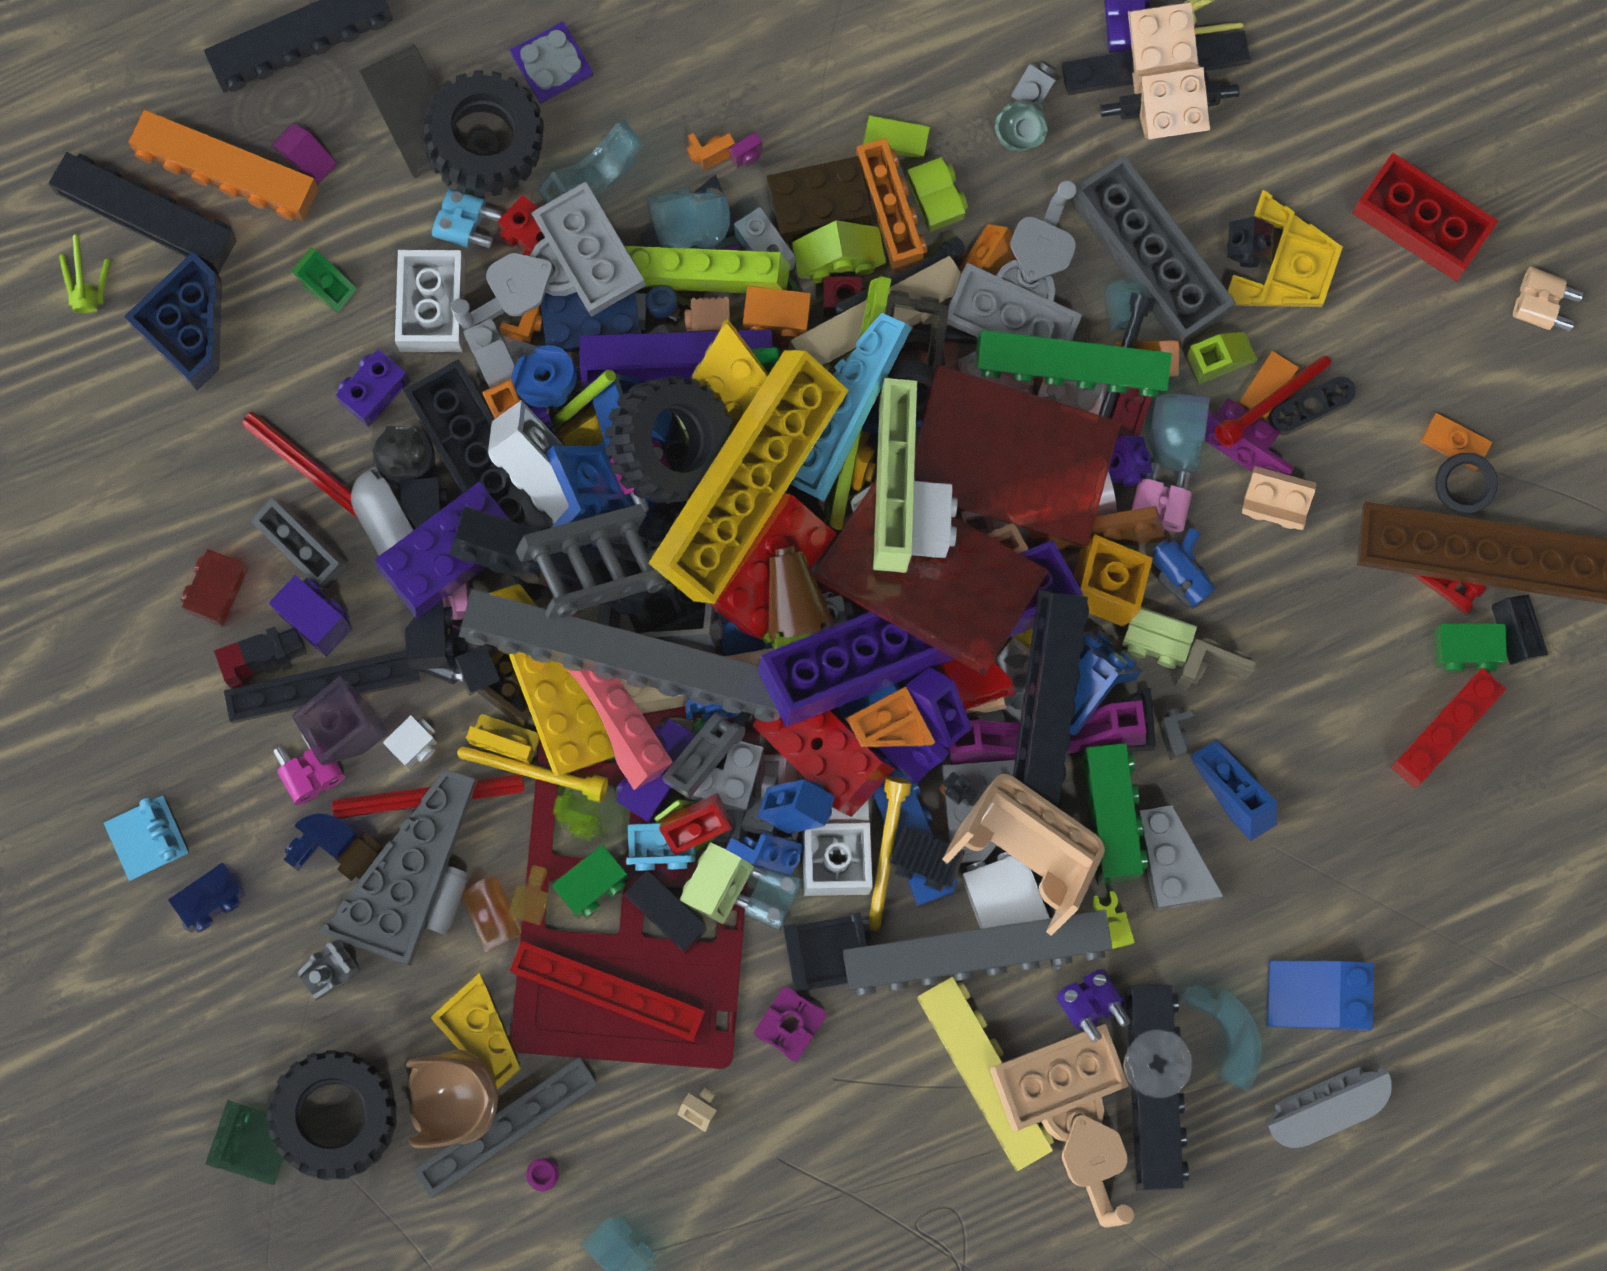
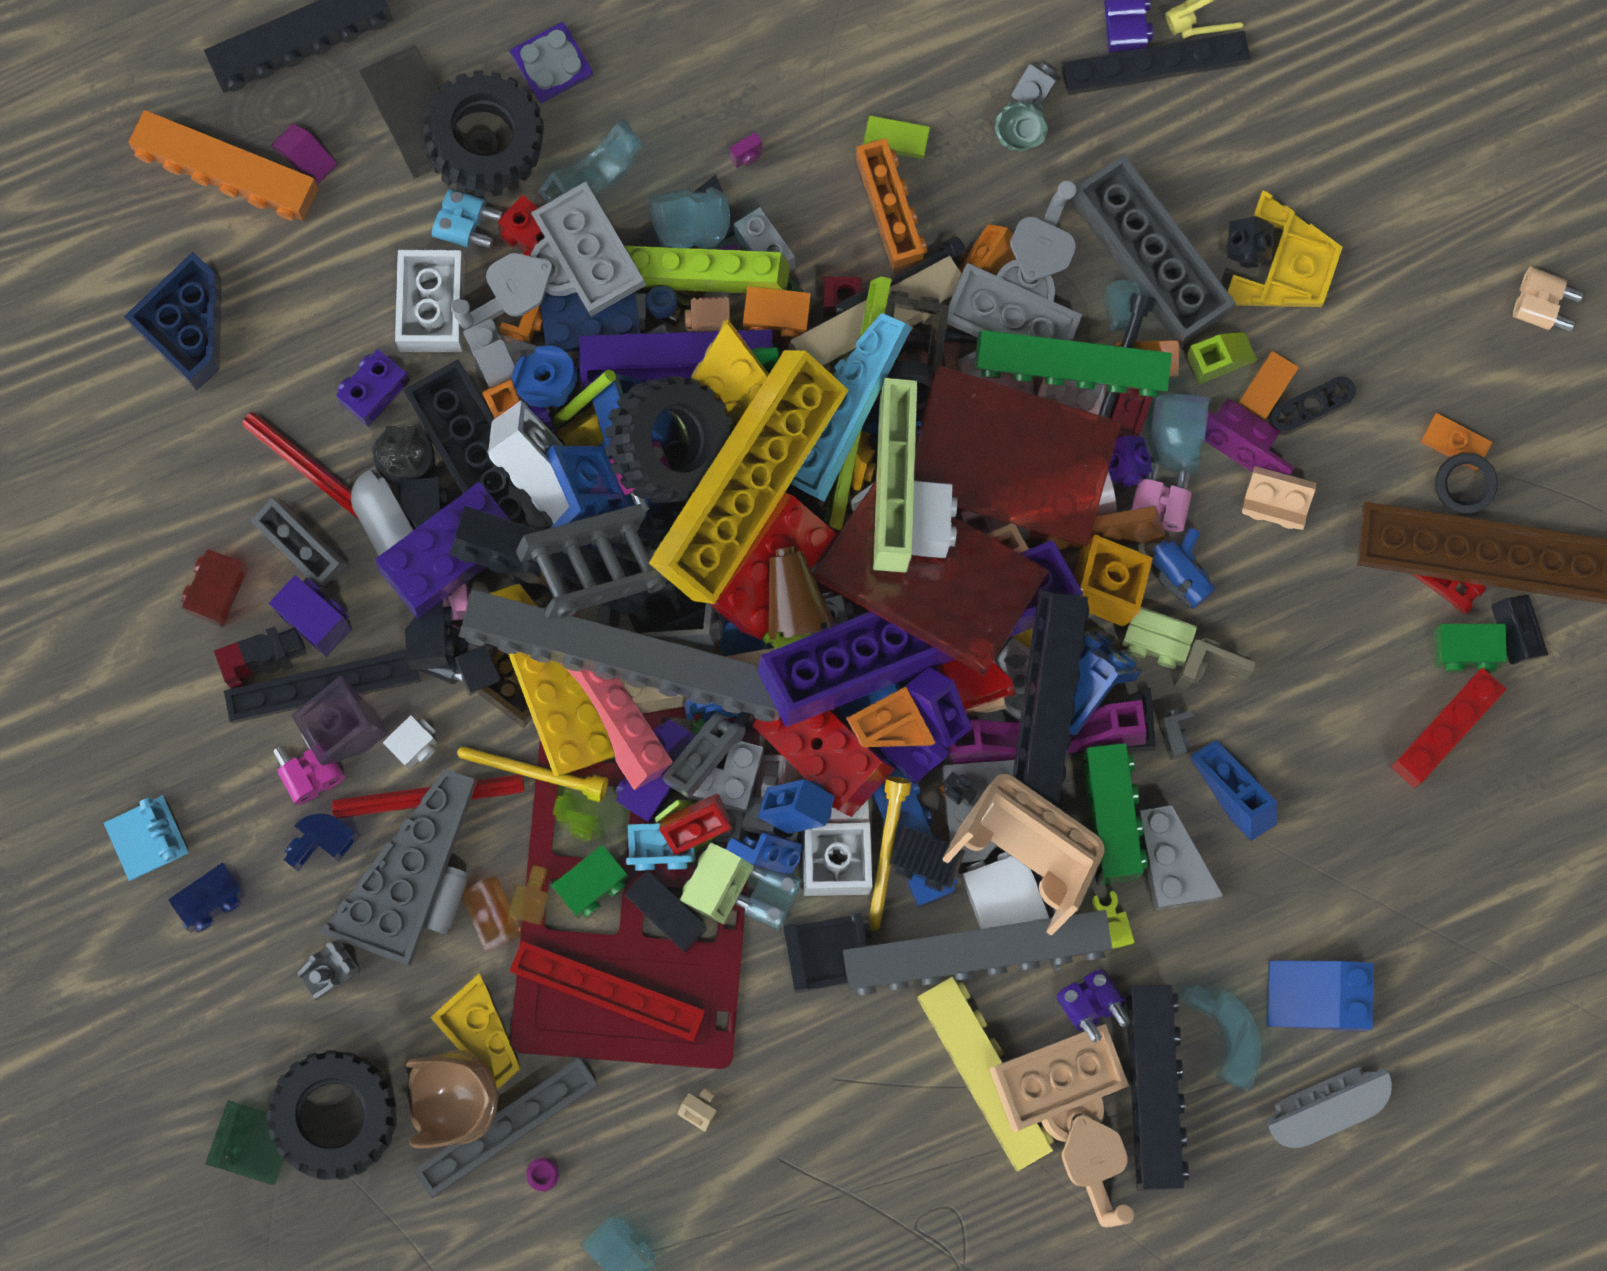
black brick [48,152,237,273] -> none
lime plant [59,234,110,313] -> none
green slope [291,247,357,313] -> none
dark brown brick [336,832,383,881] -> none
yellow bracket [466,714,540,764] -> none
orange bracket [686,133,735,171] -> none
magenta piece [753,986,827,1062] -> none
dark brown brick [767,156,872,245] -> none
lime brick [792,220,886,283] -> none
lime brick [906,157,968,233] -> none
light nougat piece [1100,2,1240,139] -> none
clear plate [1124,1030,1192,1098] -> none
red piece [1214,356,1331,448] -> none
red brick [1352,152,1498,282] -> none

